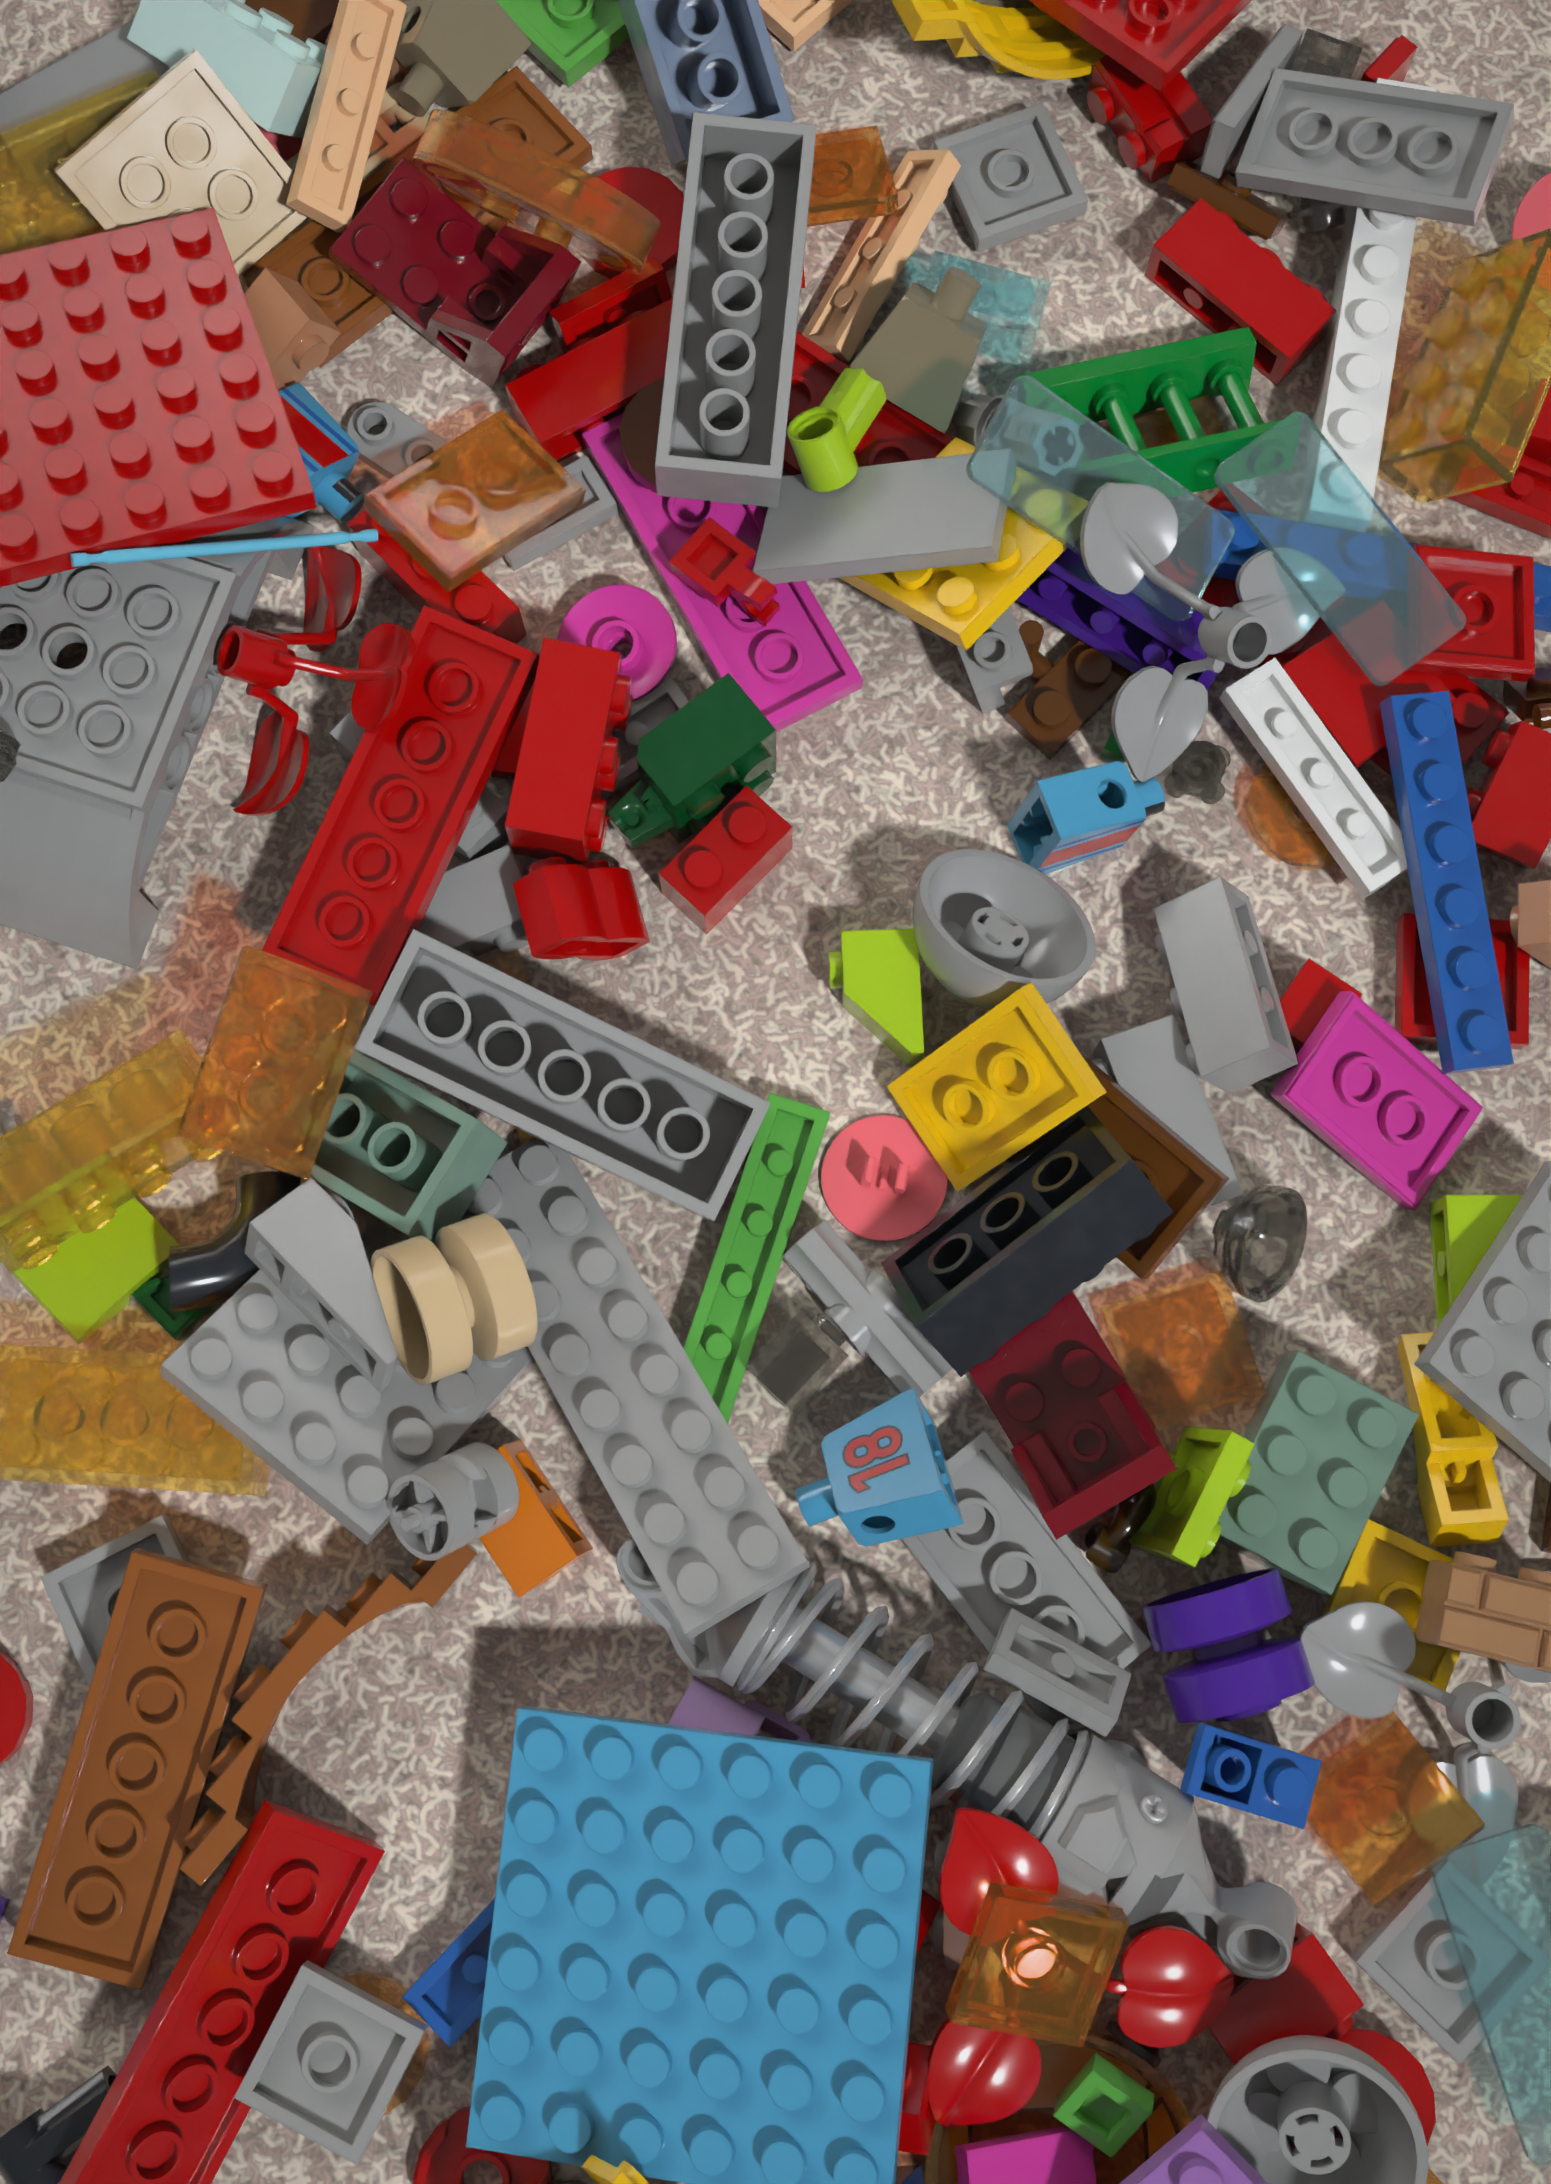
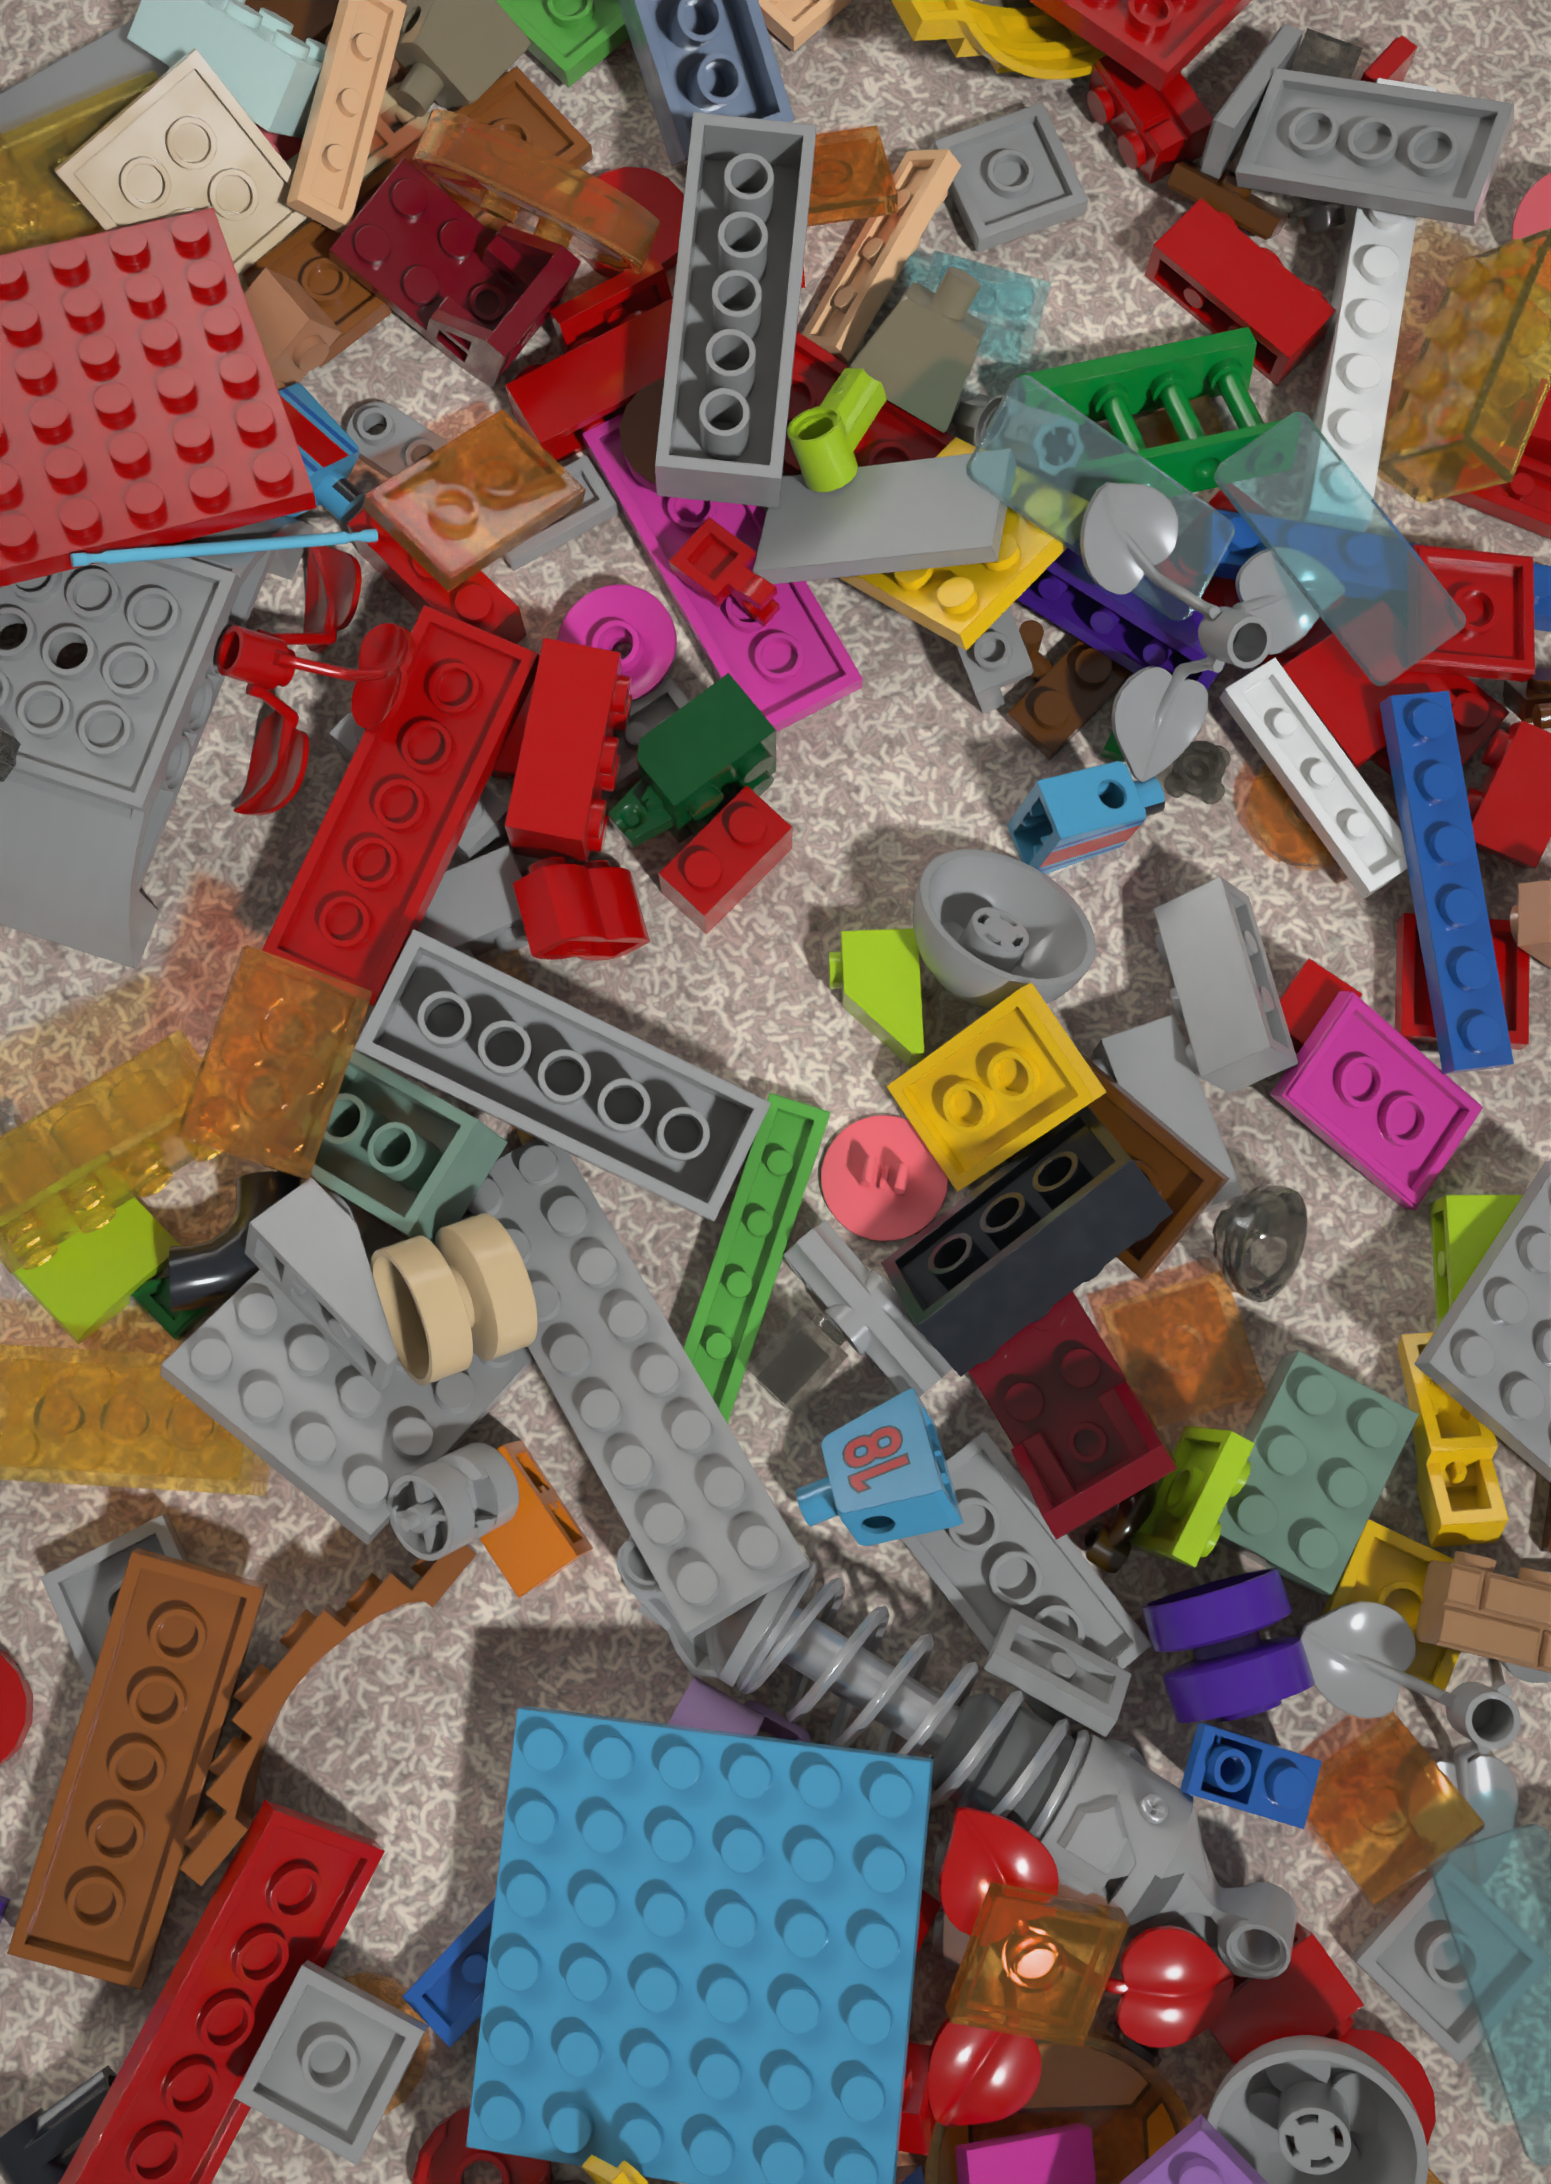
bright green plate [1053,2053,1155,2158] -> none

